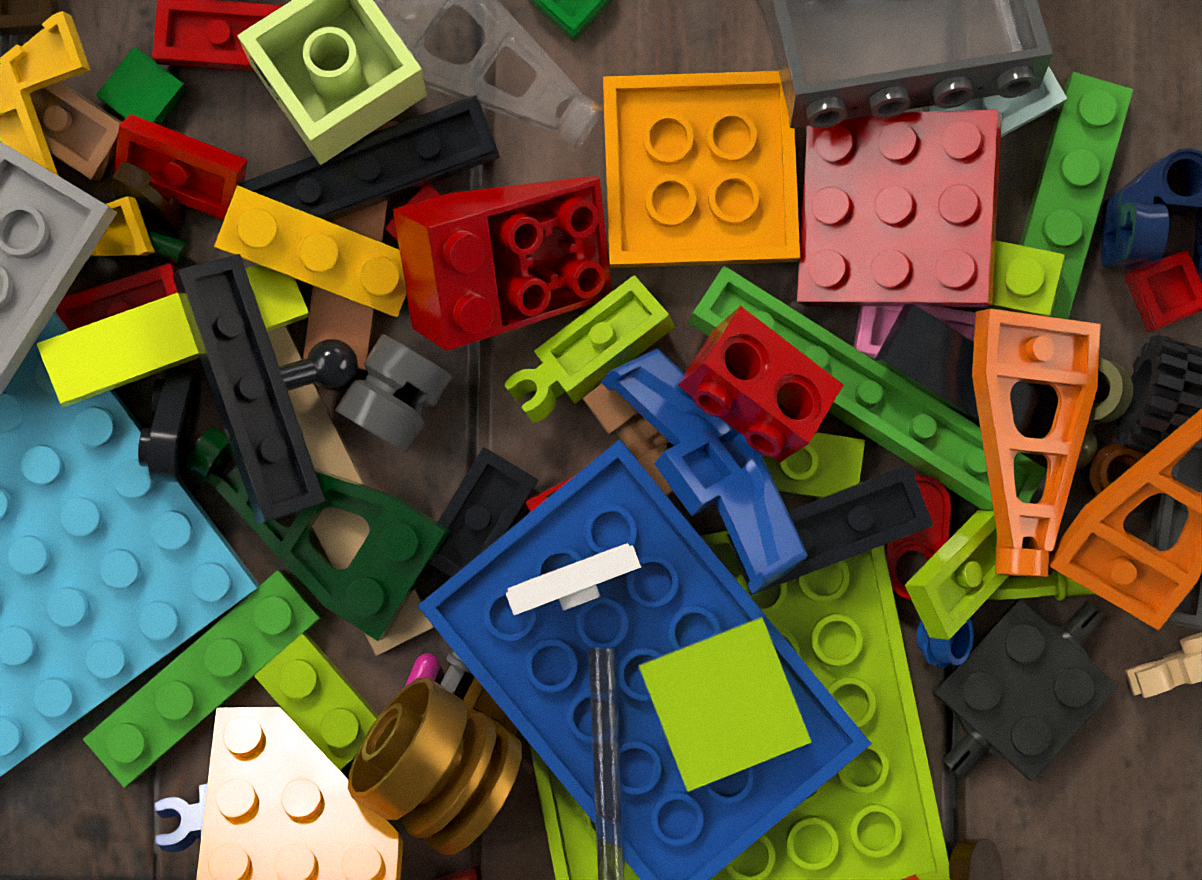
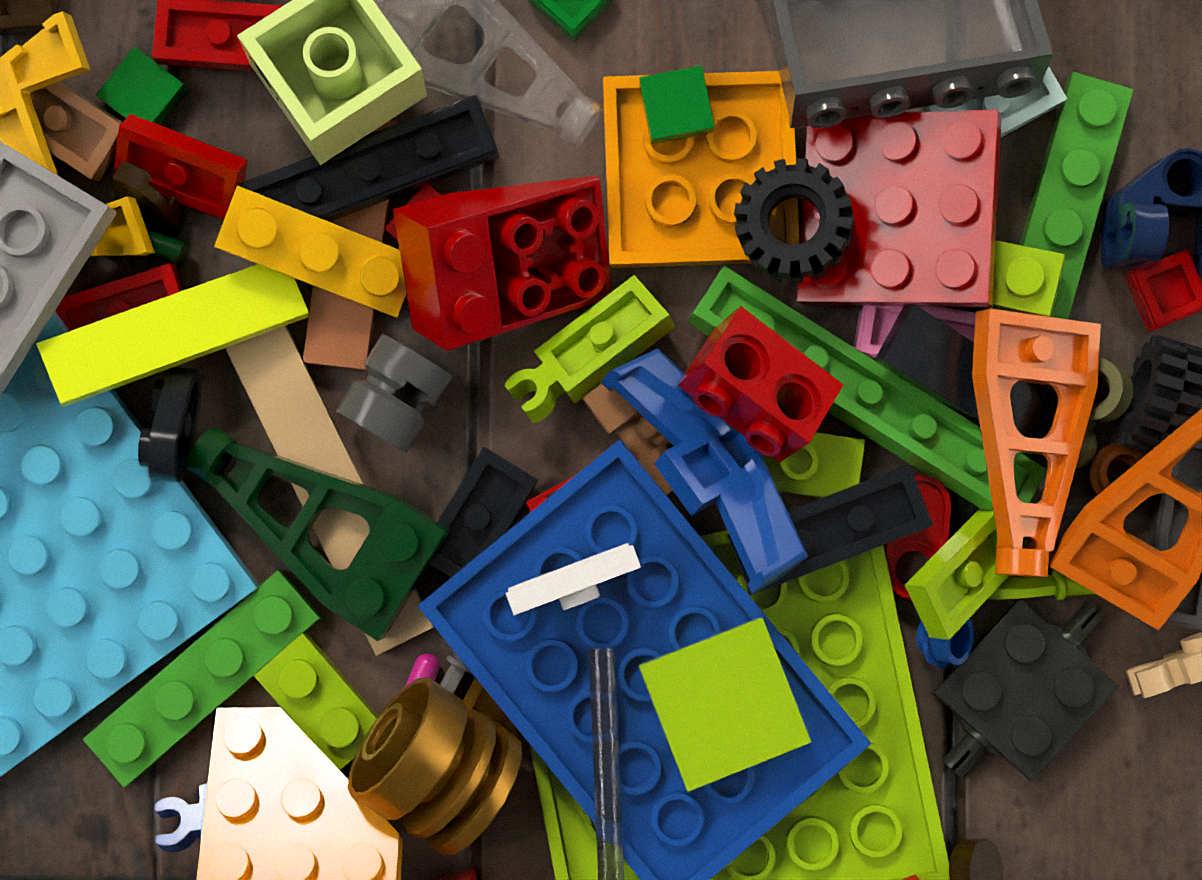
black plate [172,254,358,524] -> none
none -> green tile [639,65,714,144]
none -> black tyre [734,158,854,284]

